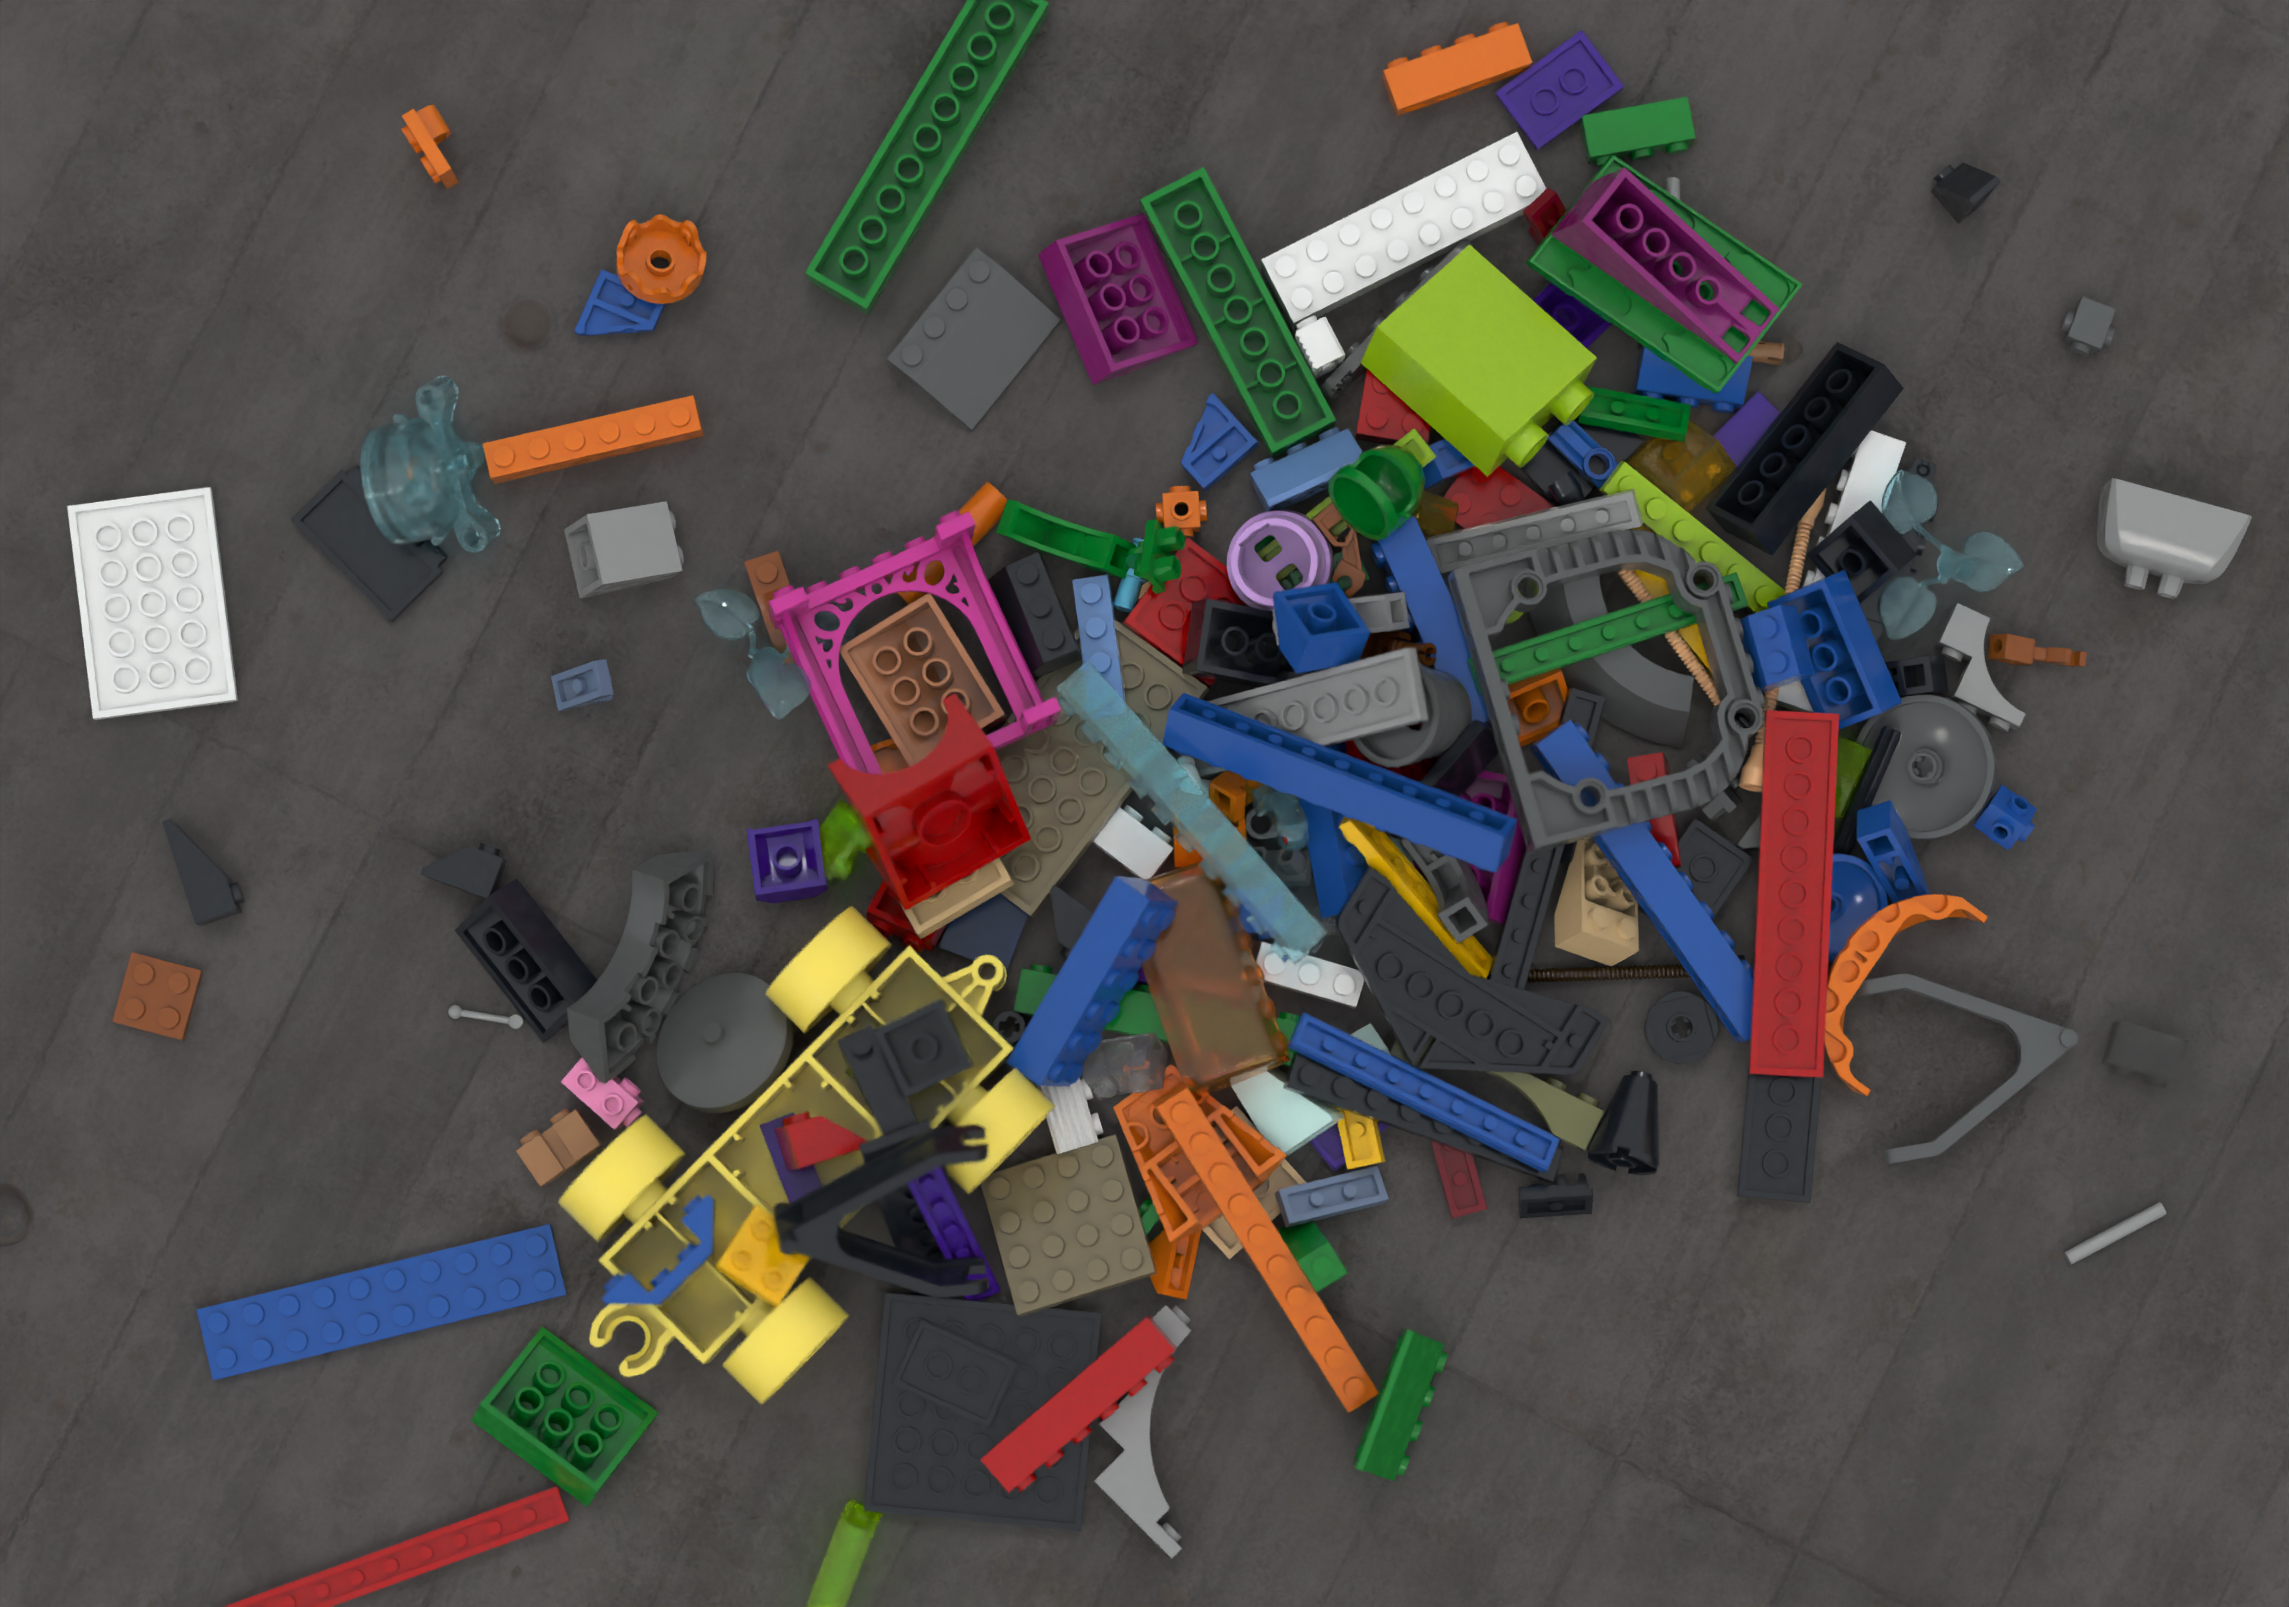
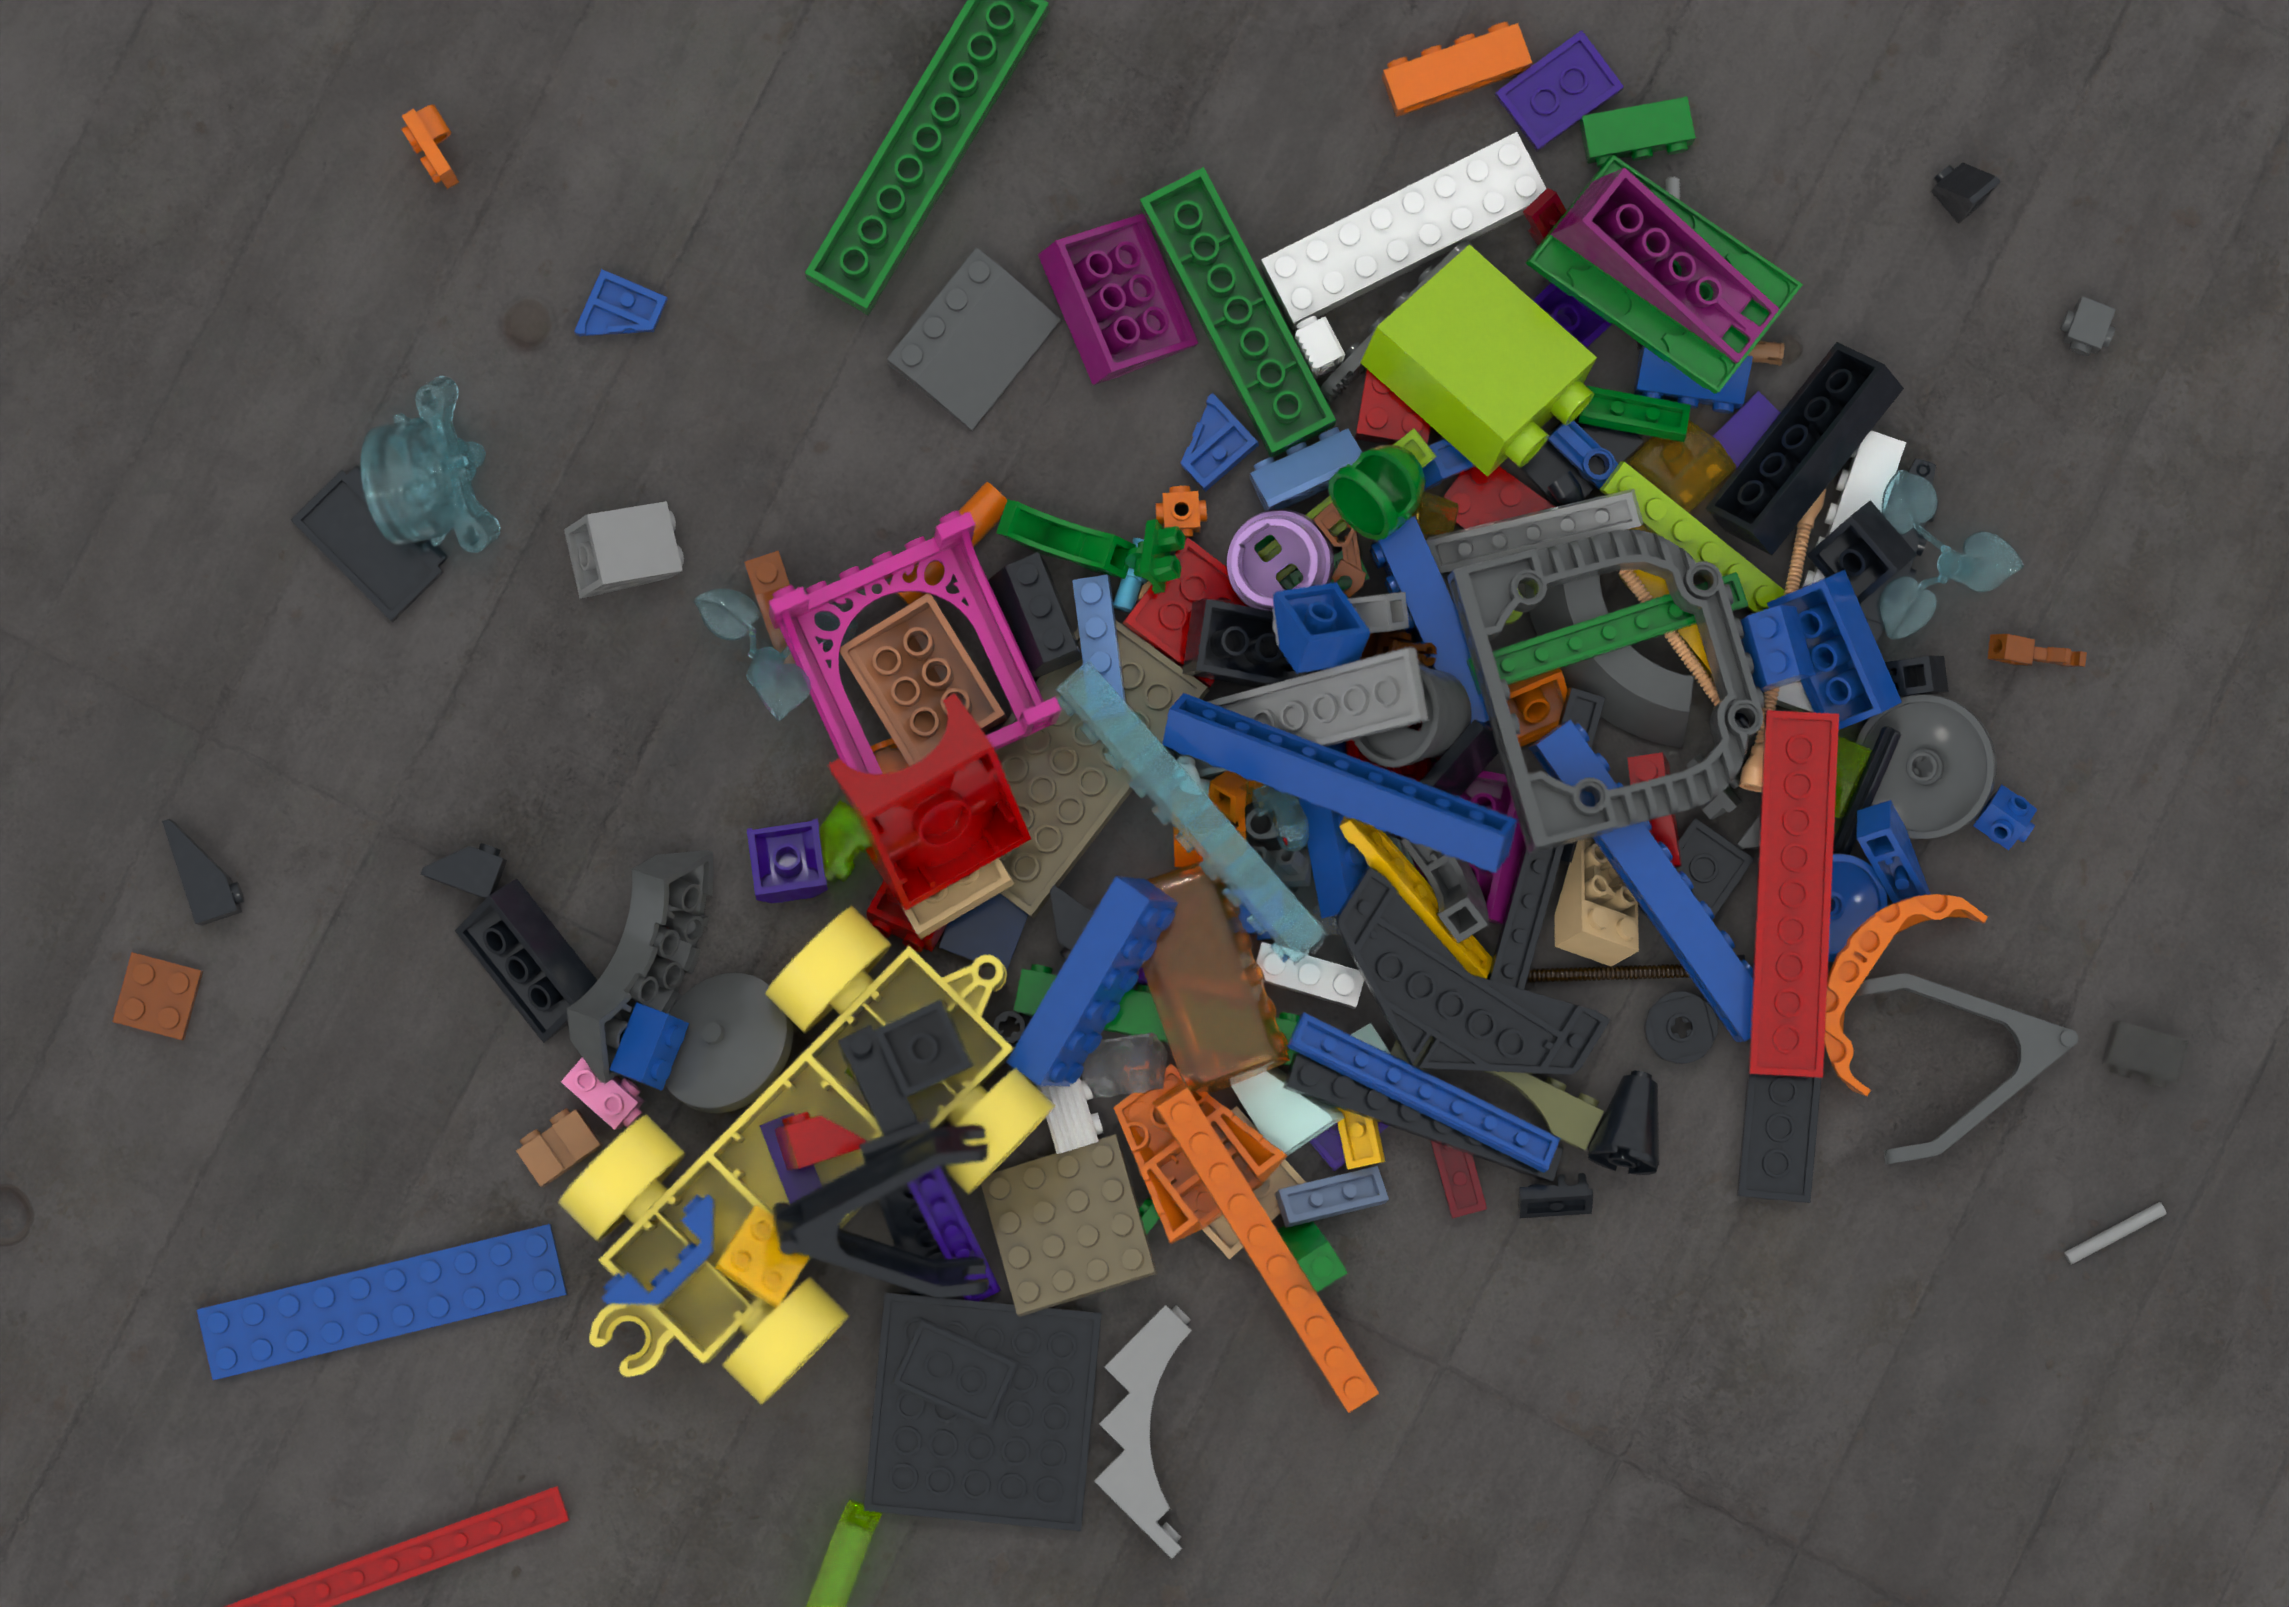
white plate [67,487,238,720] -> none
light grey hinge [448,1005,523,1029] -> none
green slope [471,1326,659,1507] -> none
orange brick [483,395,704,484] -> none
sand blue slope [551,659,614,711] -> none
orange plate [615,214,707,304] -> none
red brick [980,1315,1177,1493] -> none
white brick [1092,805,1174,882] -> none
orange slope [1149,1229,1201,1300] -> none
green slope [1352,1329,1448,1481] -> none
light grey arch [1935,603,2026,732] -> none
light grey hips [2097,478,2252,599] -> none
none -> blue brick [609,1002,689,1091]

